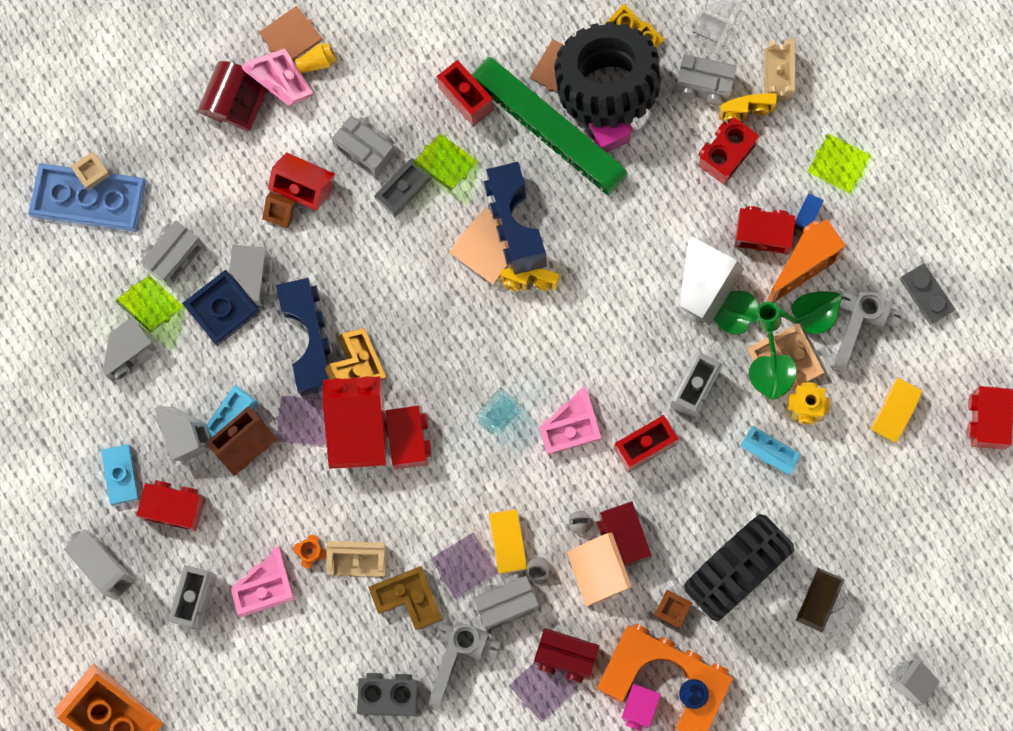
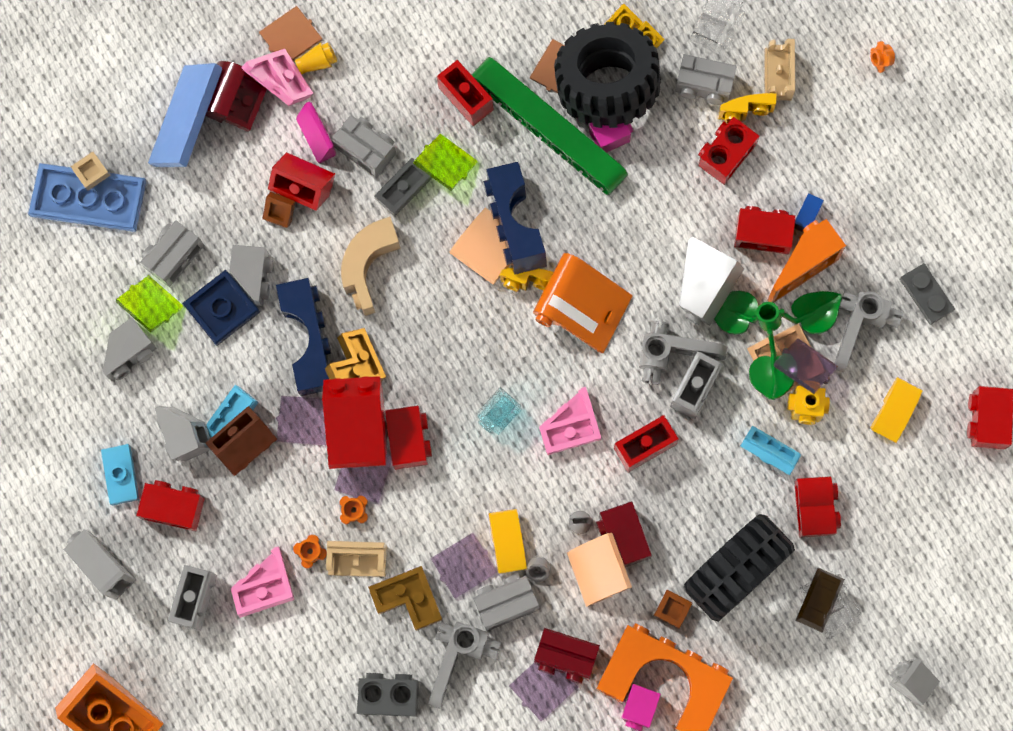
clear blue tile [679,679,709,709] -> none
clear neon green piece [807,133,871,194] -> none
none -> medium blue tile [148,63,222,167]
none -> dark pink slope [296,101,336,163]
none -> clear purple piece [334,454,392,504]
none -> orange plate [340,495,368,524]
none -> tan arch [341,217,401,316]
none -> orange door [533,253,633,353]
none -> light grey piece [639,321,728,385]
none -> piece [773,338,838,394]
none -> red brick [794,476,841,538]
none -> orange plate [870,41,895,73]

